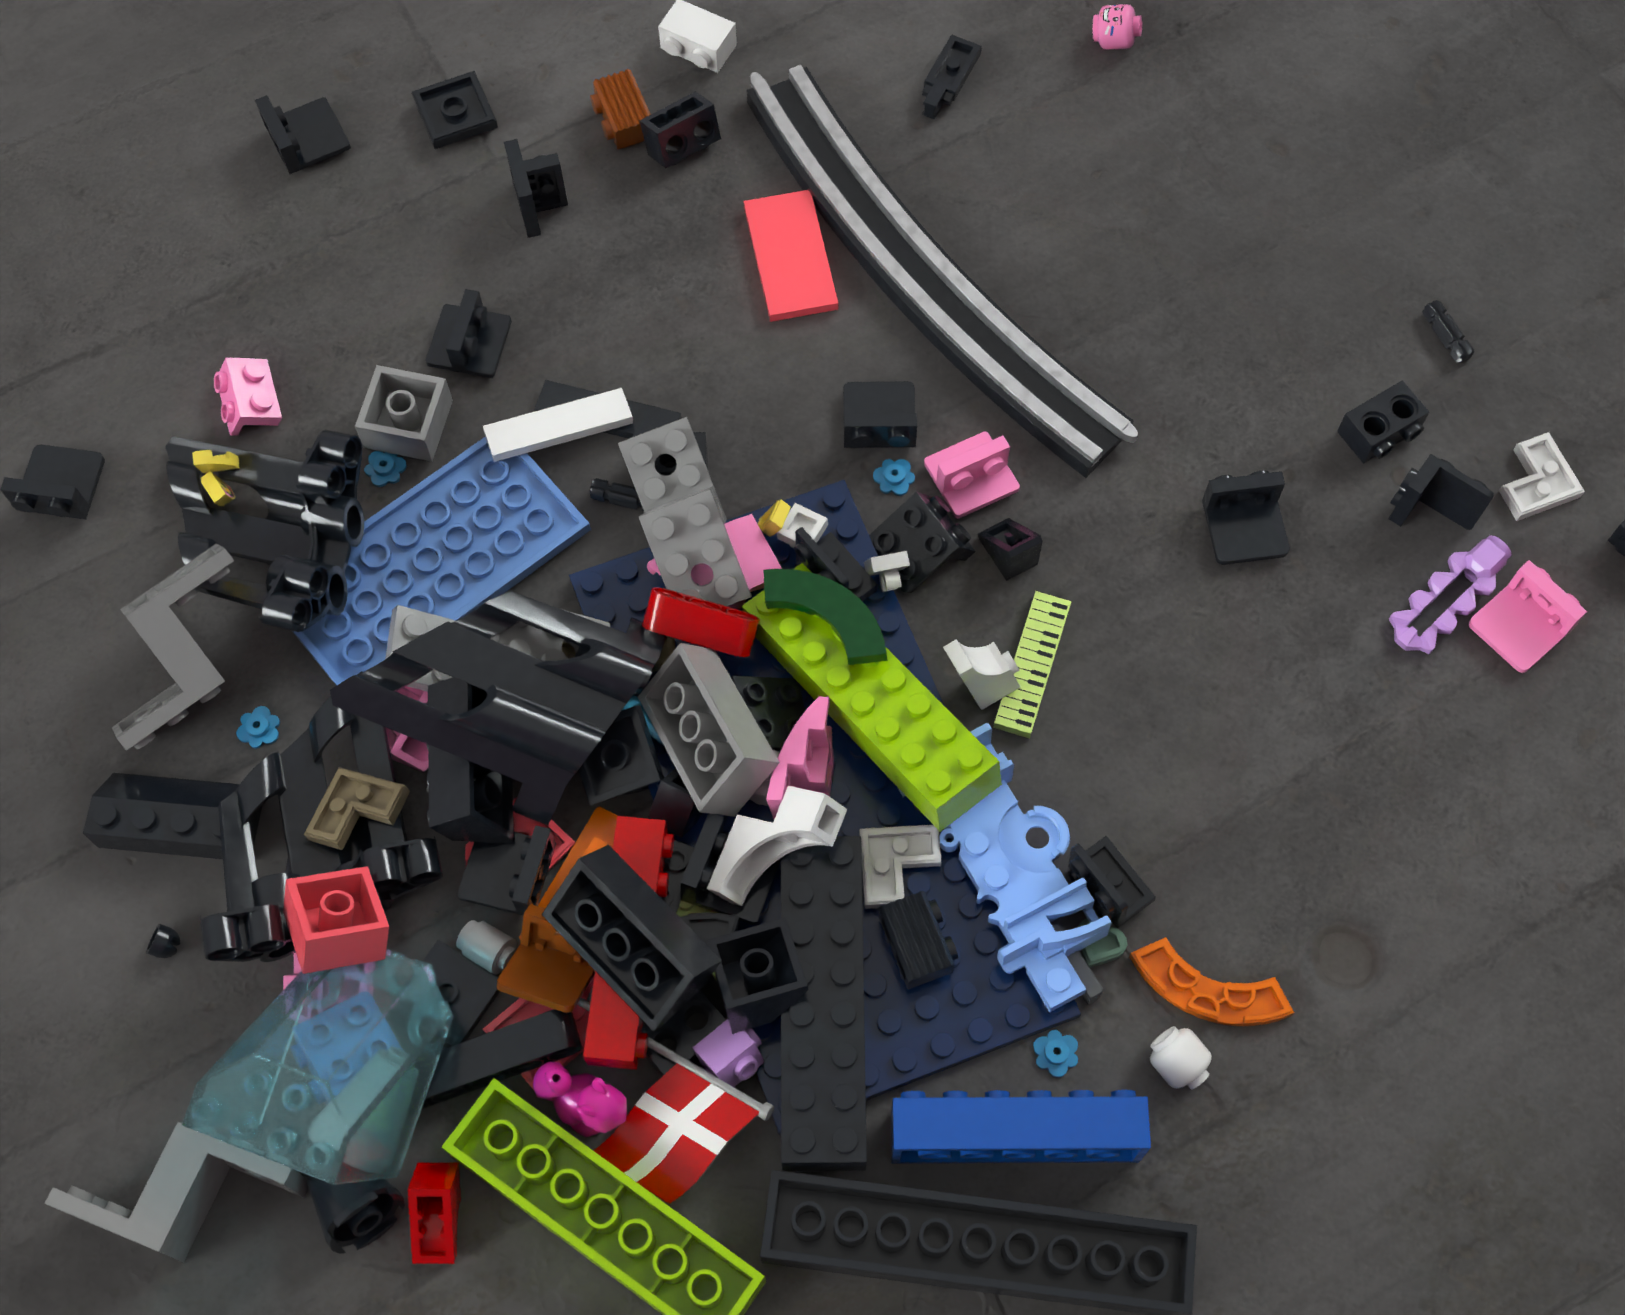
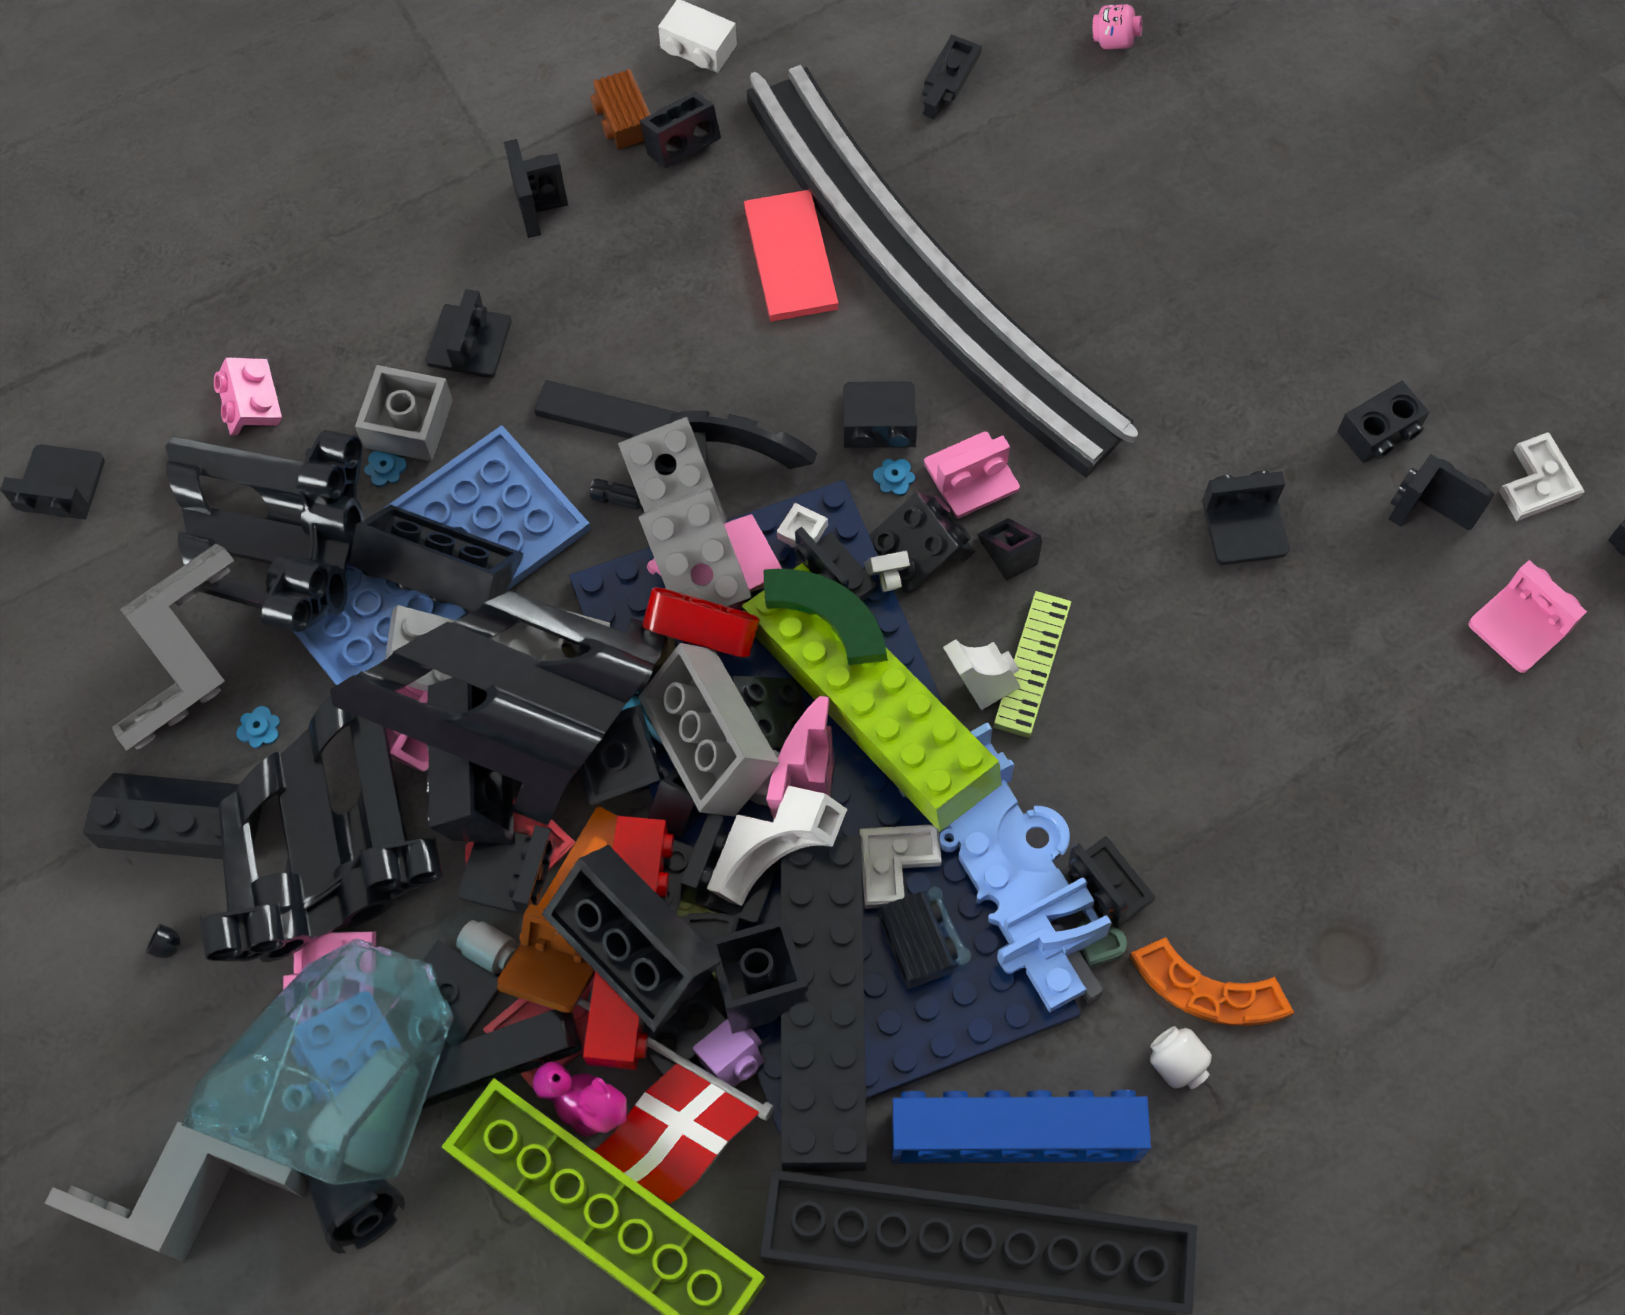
light yellow tile [192,450,240,473] -> none
light yellow tile [200,471,235,506] -> none
black bracket [255,95,351,175] -> none
coral brick [283,866,389,974] -> none
dark tan tile [304,767,410,850] -> none
red arch [408,1162,461,1264] -> none
black plate [412,71,498,149] -> none
white tile [483,388,633,462] -> none
light yellow tile [758,499,791,537] -> none
dark azure plant [1033,1030,1078,1078] -> none
lavender sword [1389,535,1511,654] -> none
black axle [1422,300,1474,363] -> none
none -> black slope [349,504,524,613]
none -> black tile [668,411,817,469]
none -> clear light blue hinge [927,887,971,965]

